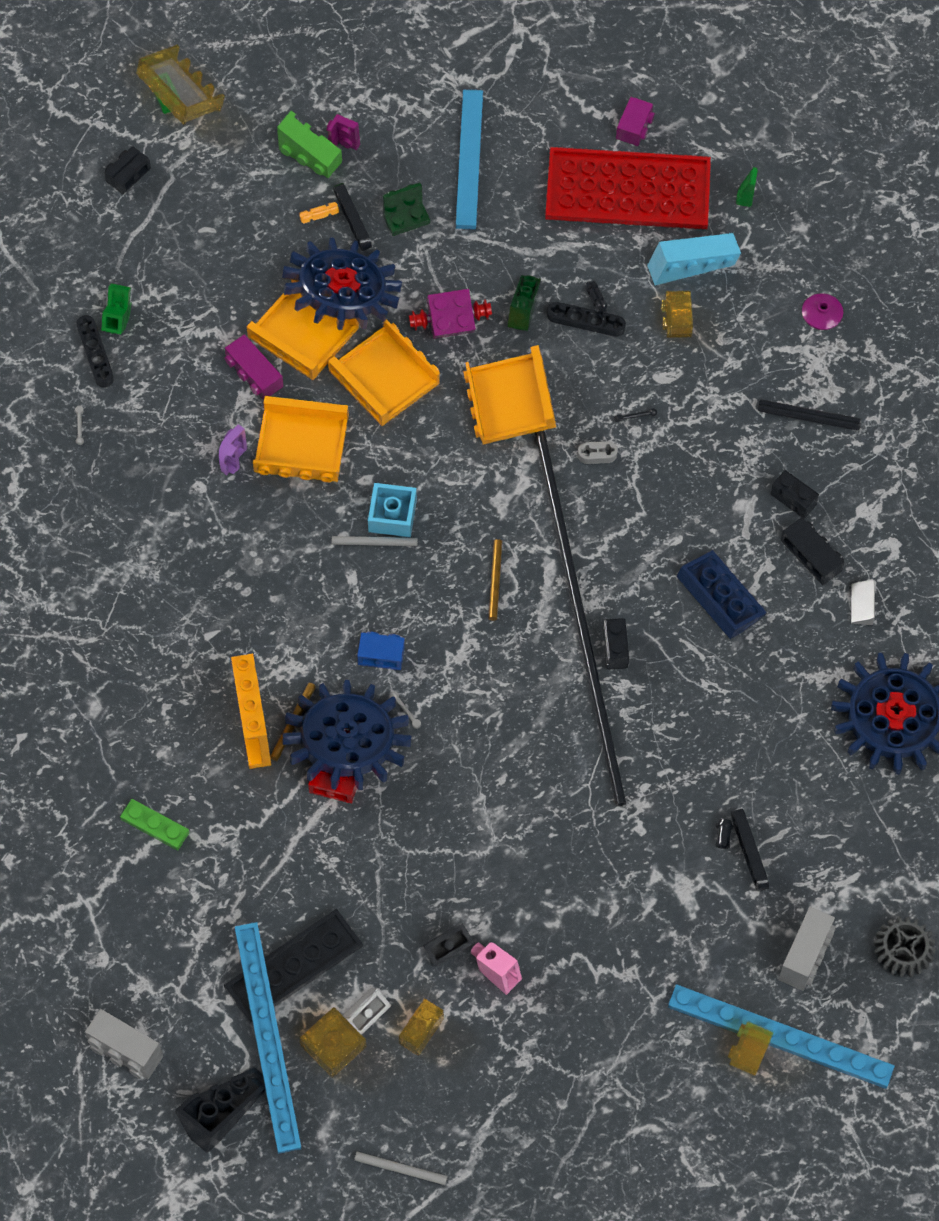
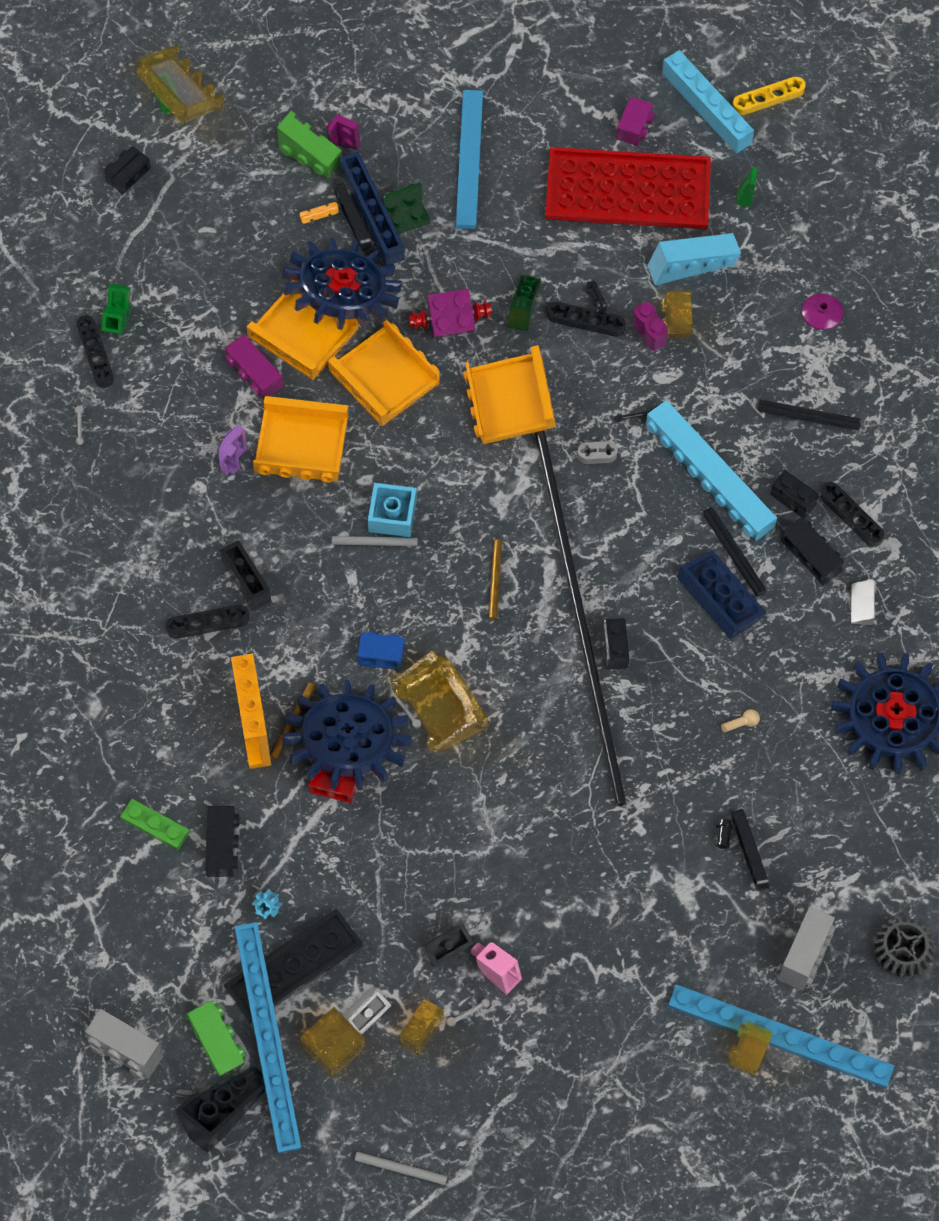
none -> black beam [165,605,250,639]
none -> bright green wedge [184,1000,246,1076]
none -> black brick [205,806,240,877]
none -> black brick [220,540,272,611]
none -> medium azure gear [252,889,282,919]
none -> dark blue brick [340,151,405,266]
none -> clear yellow windscreen [391,650,490,753]
none -> light grey hinge [447,999,490,1027]
none -> magenta brick [633,301,668,351]
none -> medium azure brick [646,400,777,541]
none -> medium azure brick [662,50,754,154]
none -> black axle [703,507,766,597]
none -> tan bar [721,709,760,732]
none -> yellow beam [733,77,806,115]
none -> black beam [820,482,884,547]

